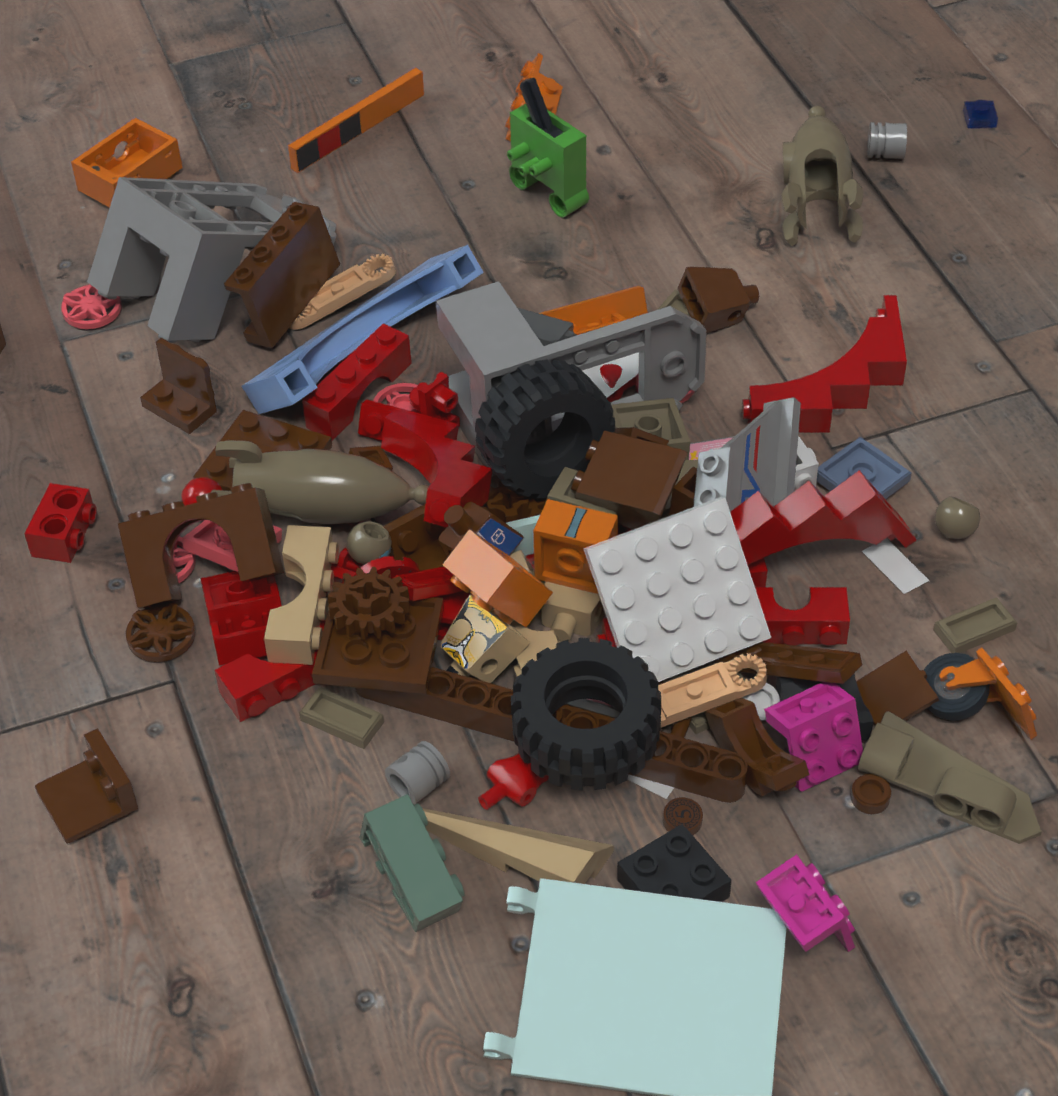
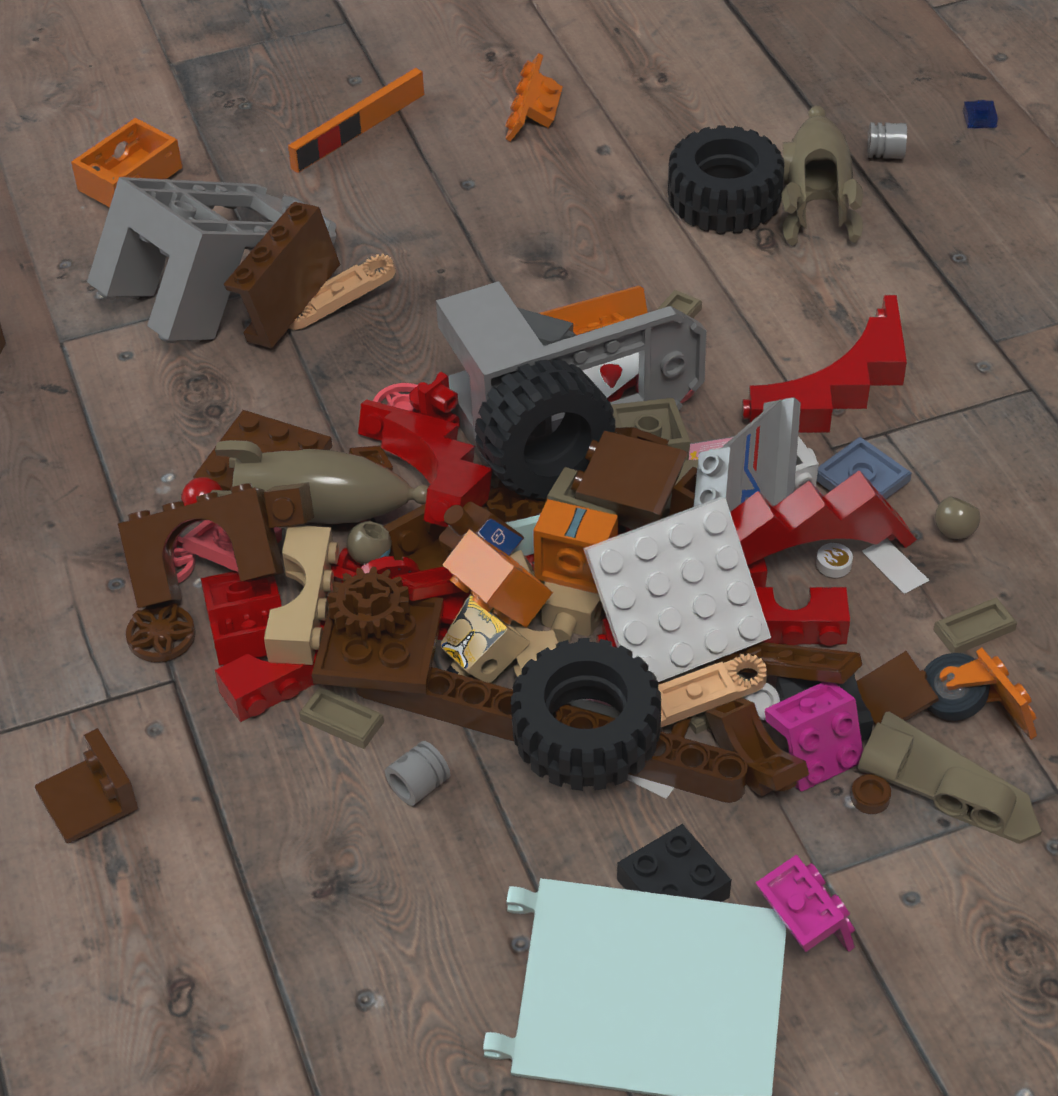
red brick [24,483,97,563] -> none
coral wheel [61,284,122,329] -> none
reddish brown bracket [140,338,217,434] -> none
light blue arch [242,245,484,414] -> none
red arch [302,323,412,441] -> none
sand green wedge [359,794,465,932] -> none
tan wedge [422,808,614,884] -> none
red piece [478,753,549,810] -> none
bright green piece [507,78,589,217] -> none
reddish brown tile [663,797,703,835] -> none
reddish brown torso [677,267,759,333] -> none
none -> reddish brown brick [264,482,314,528]
none -> black tyre [668,125,785,234]
none -> white tile [816,543,853,578]

